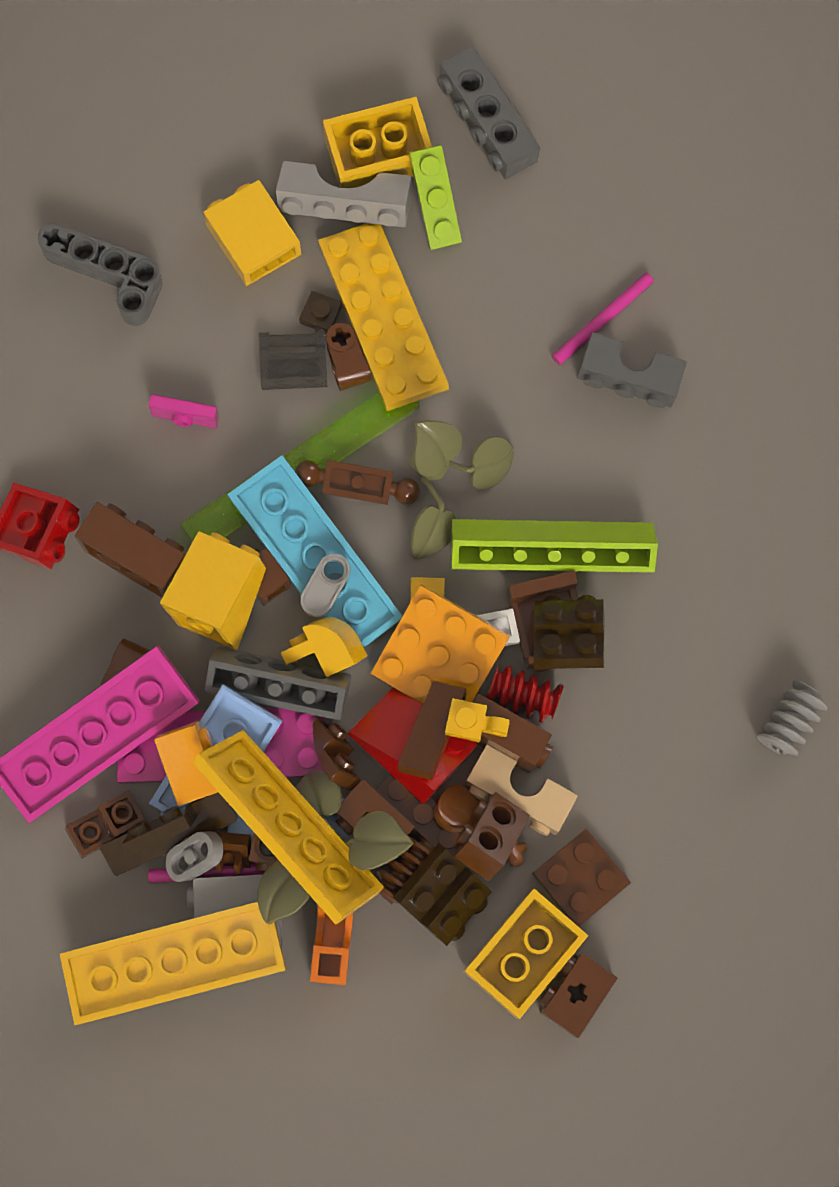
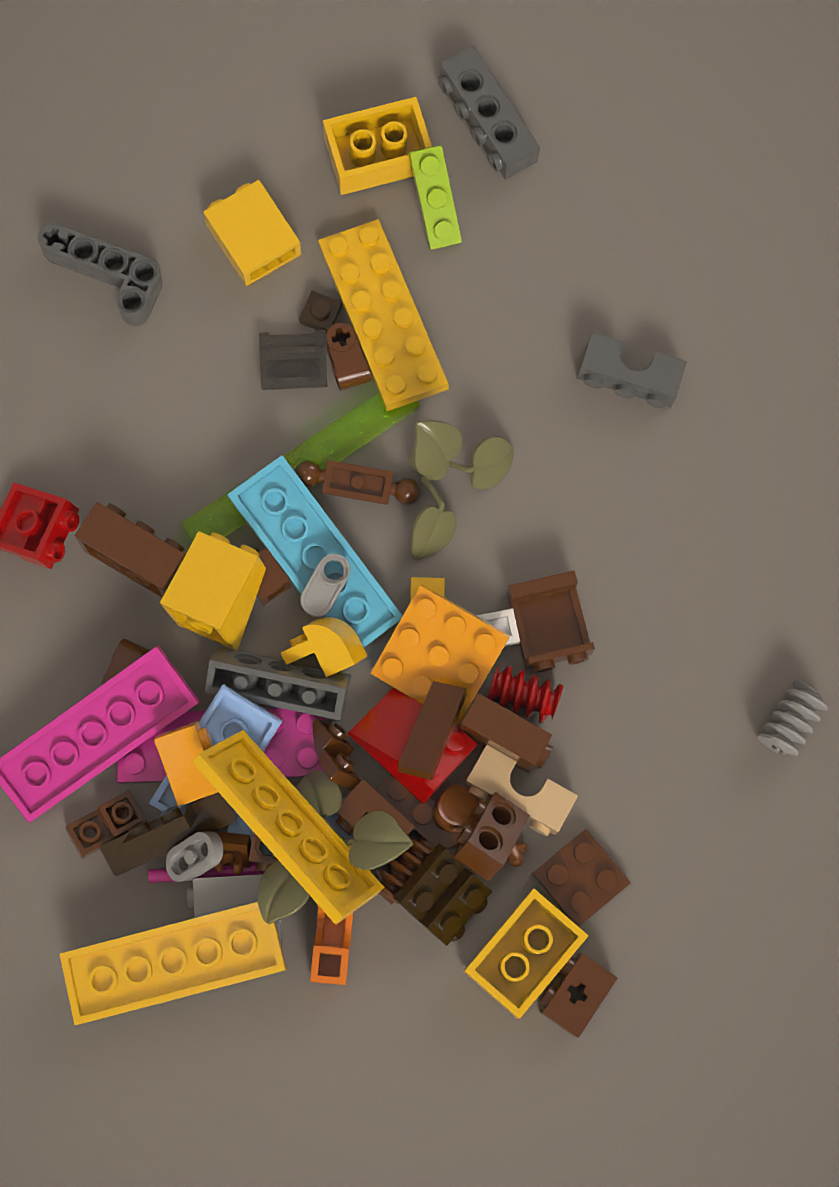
dark pink plate [148,394,219,429] -> none
light grey arch [276,161,412,228] -> none
yellow plate [445,698,510,742] -> none
lime brick [451,519,658,572] -> none
dark brown plate [533,595,605,669] -> none
dark pink bar [552,273,654,365] -> none

